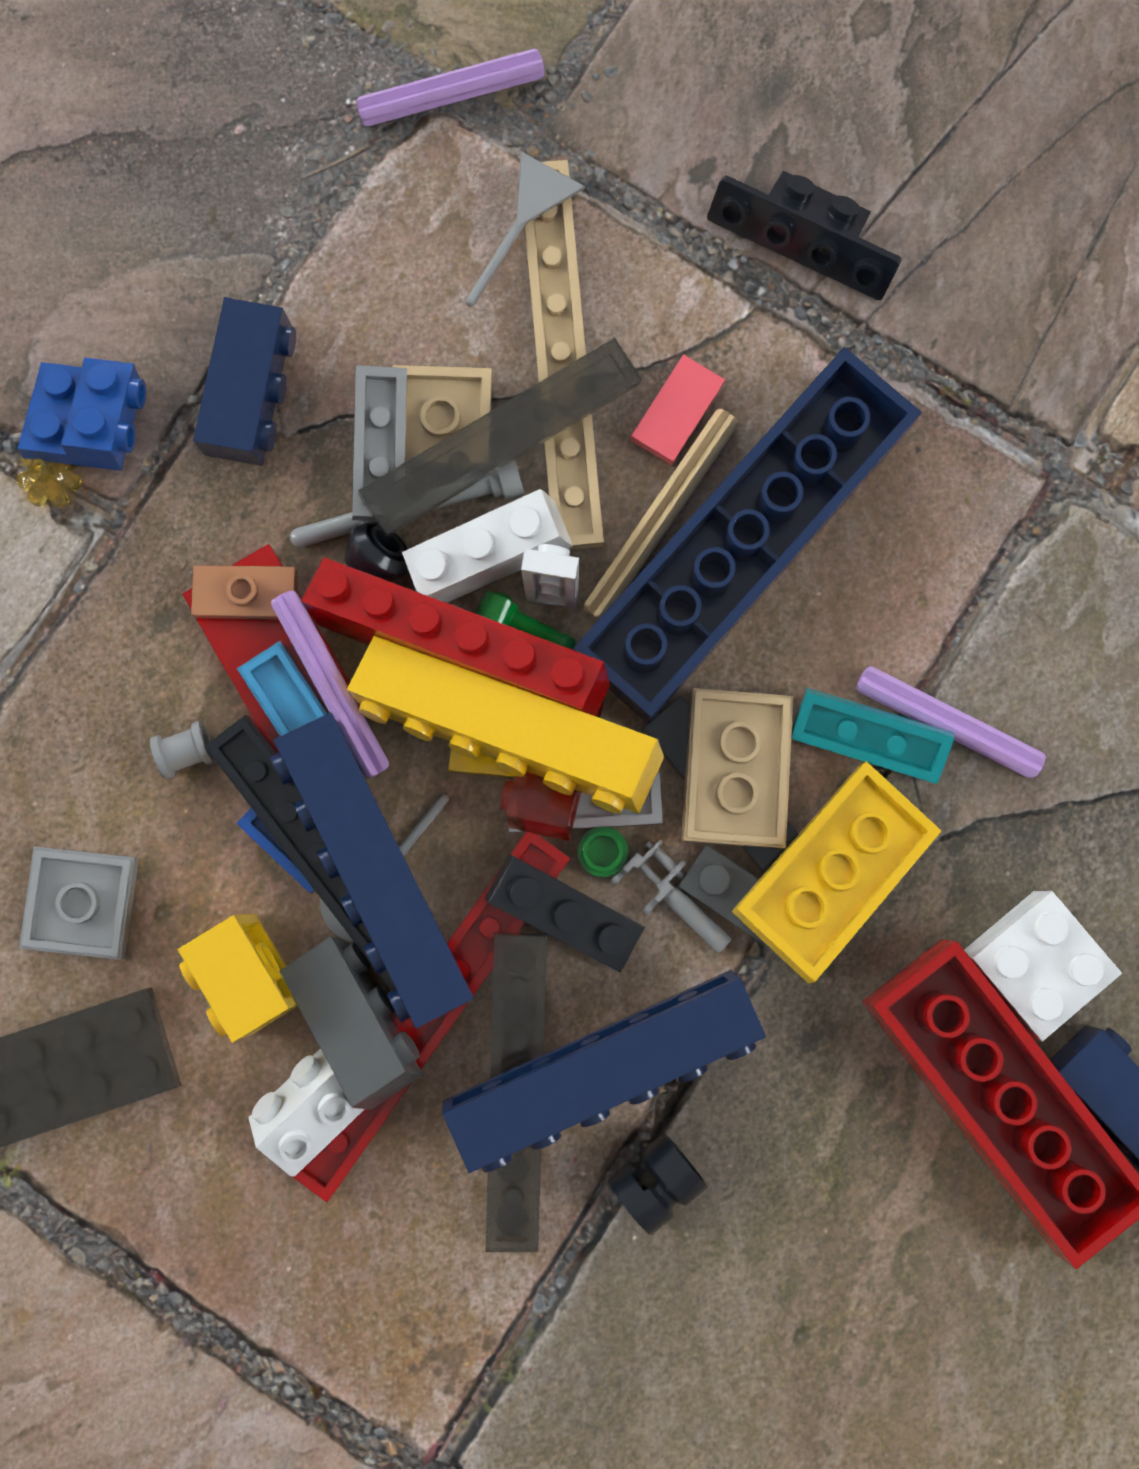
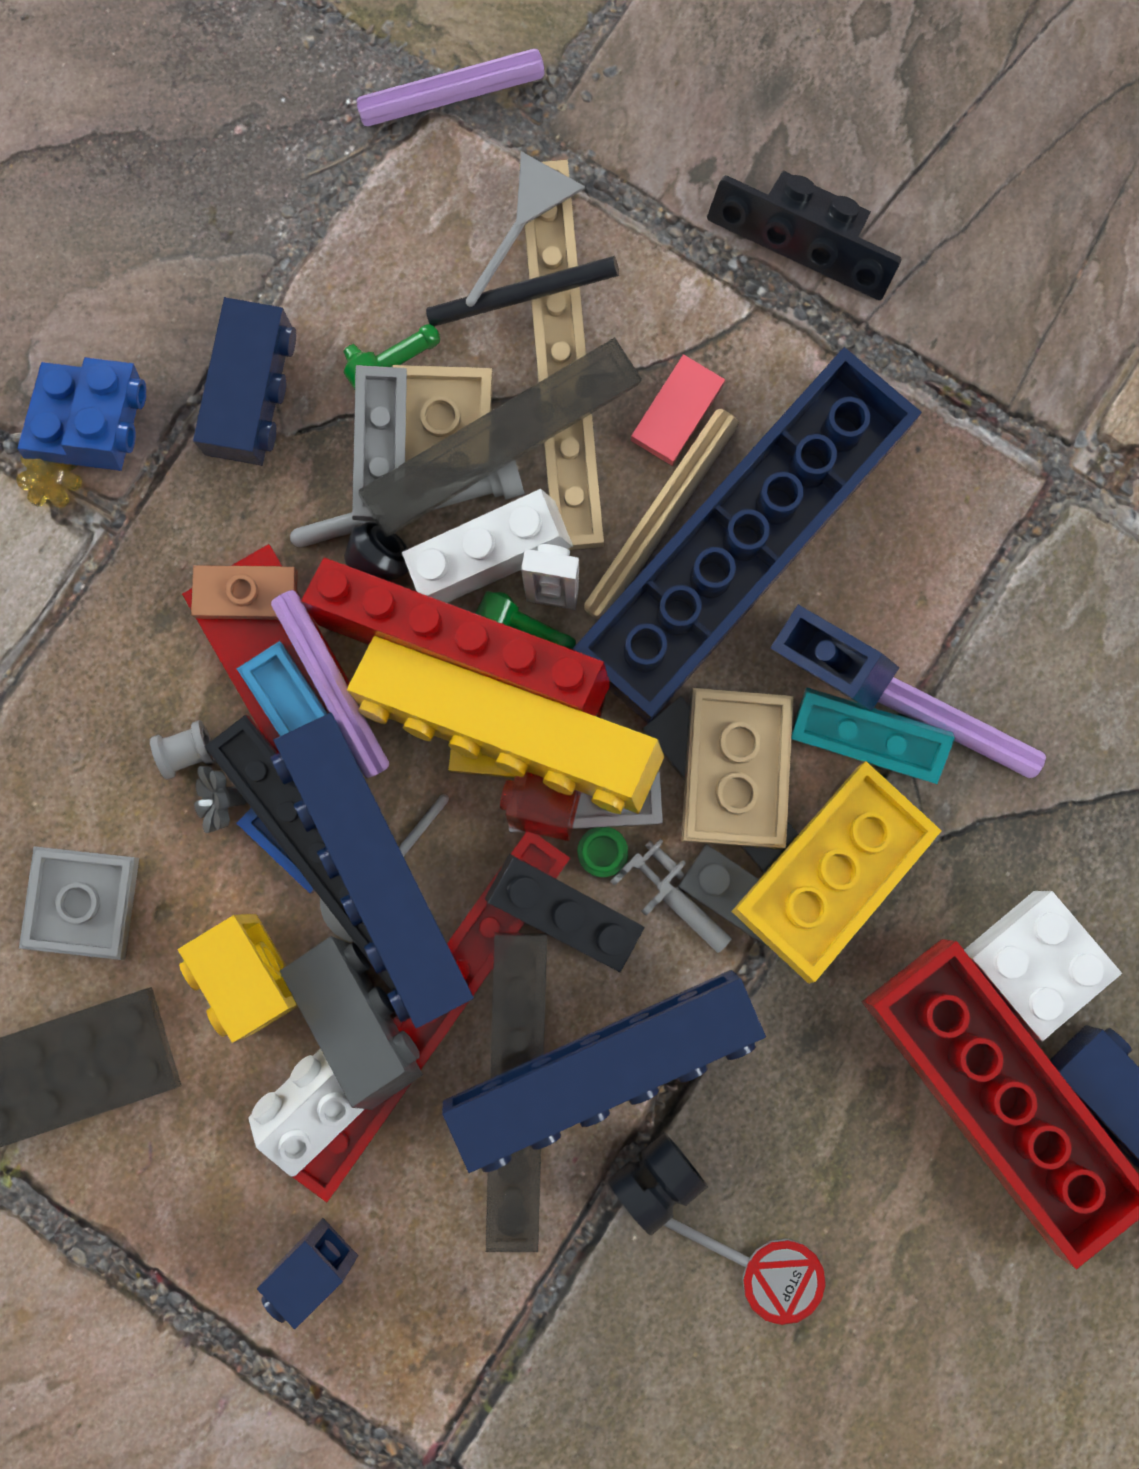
none -> dark grey plant [194,766,247,833]
none -> dark blue brick [257,1218,359,1330]
none -> green piece [343,324,440,390]
none -> black bar [426,256,619,327]
none -> piece [663,1218,826,1325]
none -> dark blue brick [771,604,900,711]

